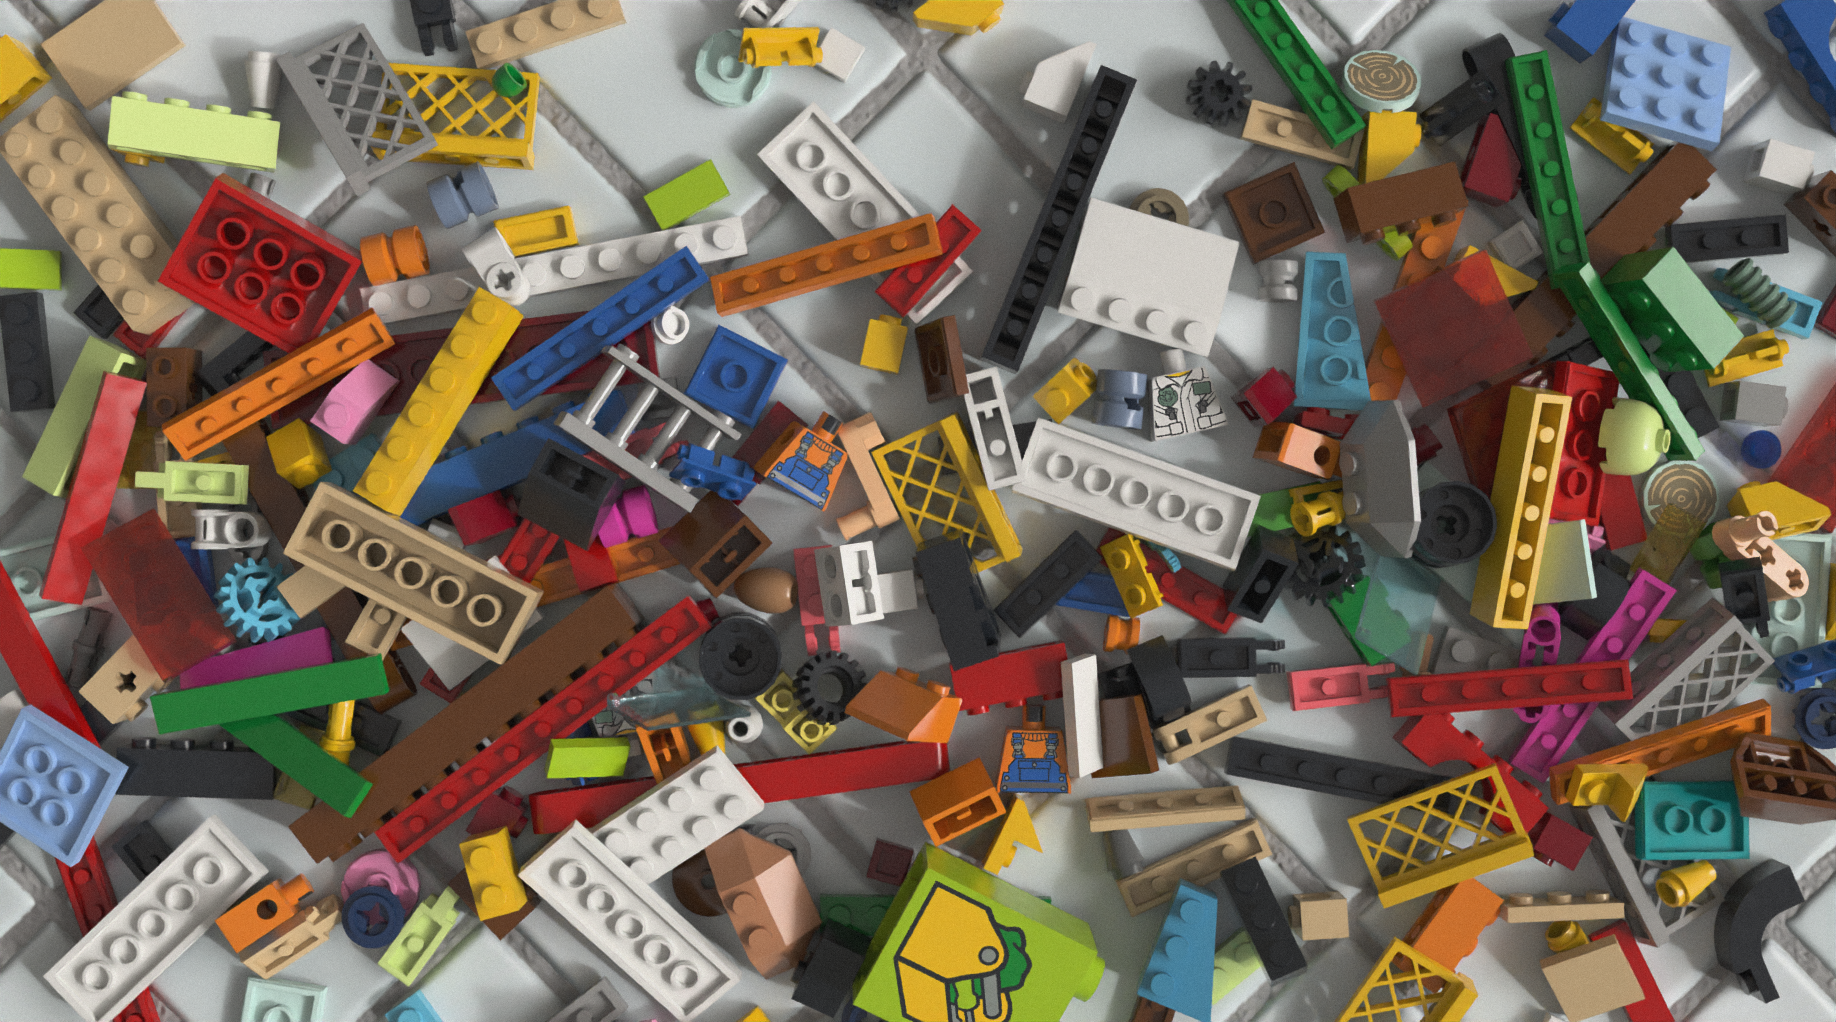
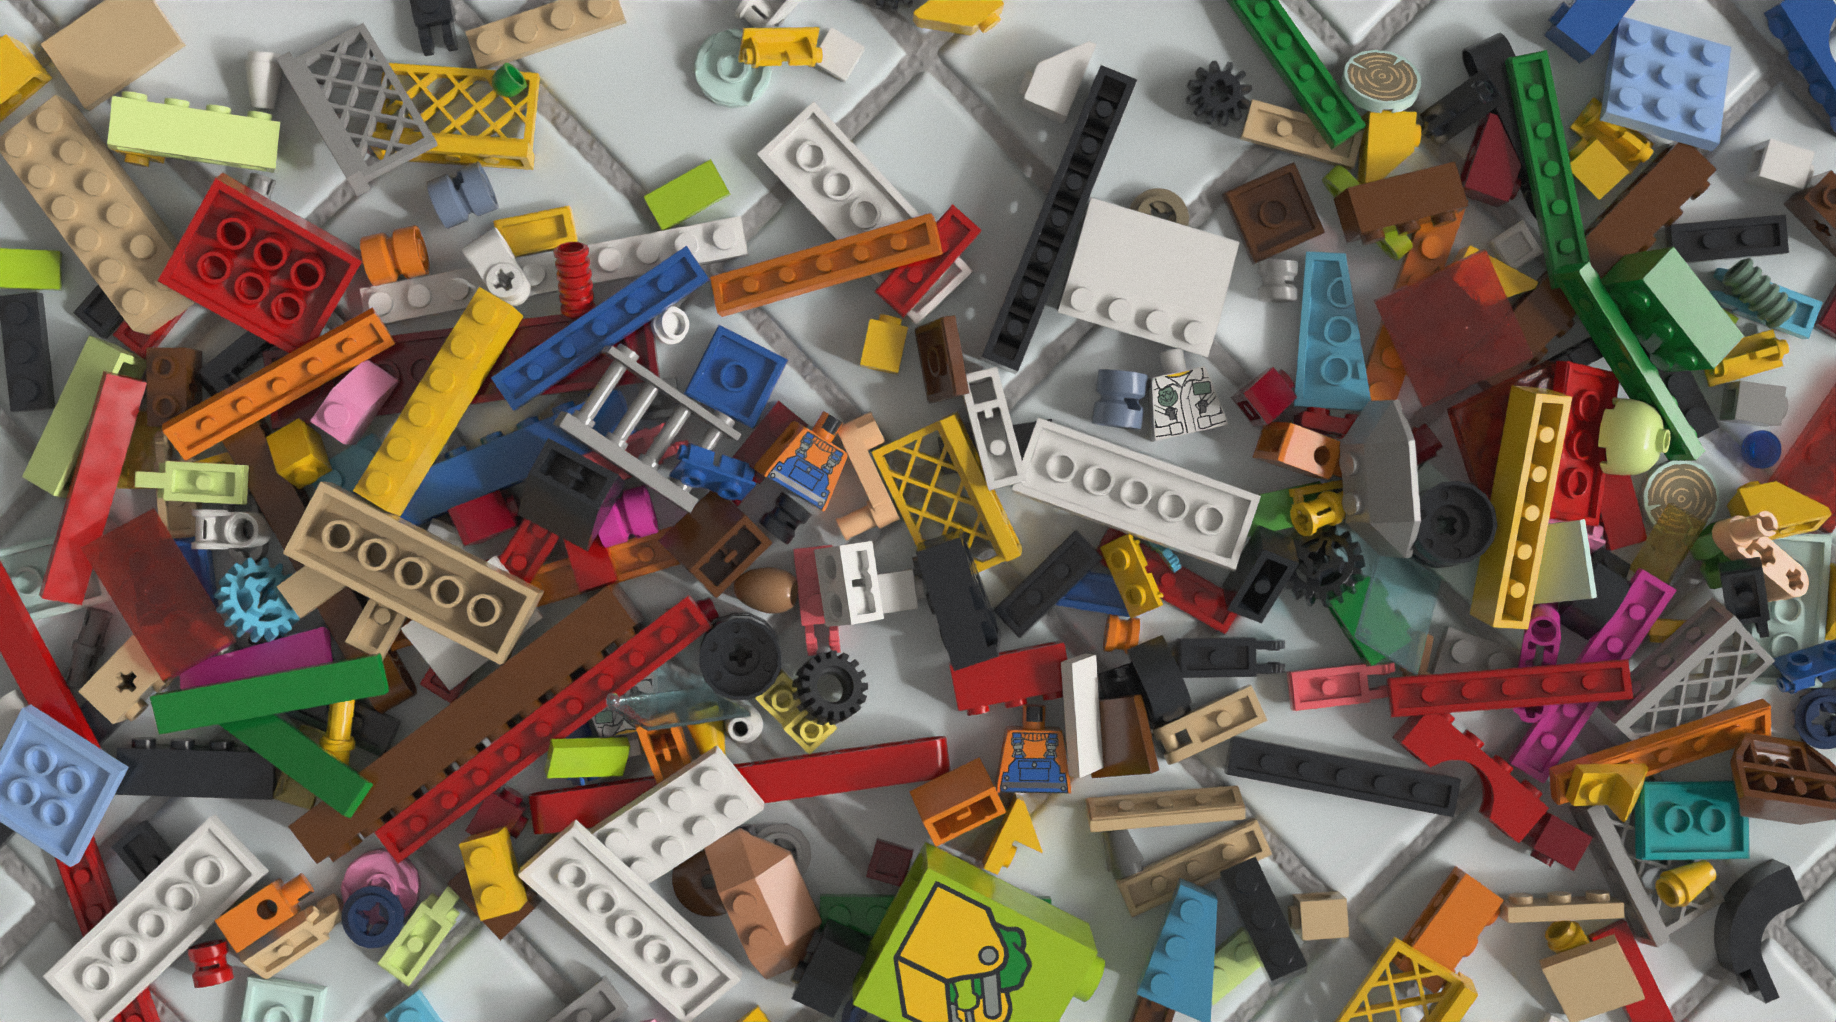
orange slope [844,667,963,743] -> none
yellow bracket [1032,357,1097,425] -> none
yellow fence [1347,763,1534,909] -> none
none -> red wheel [187,939,234,988]
none -> red piece [553,242,596,318]
none -> black wheel [758,491,812,545]
none -> yellow brick [1568,135,1629,200]

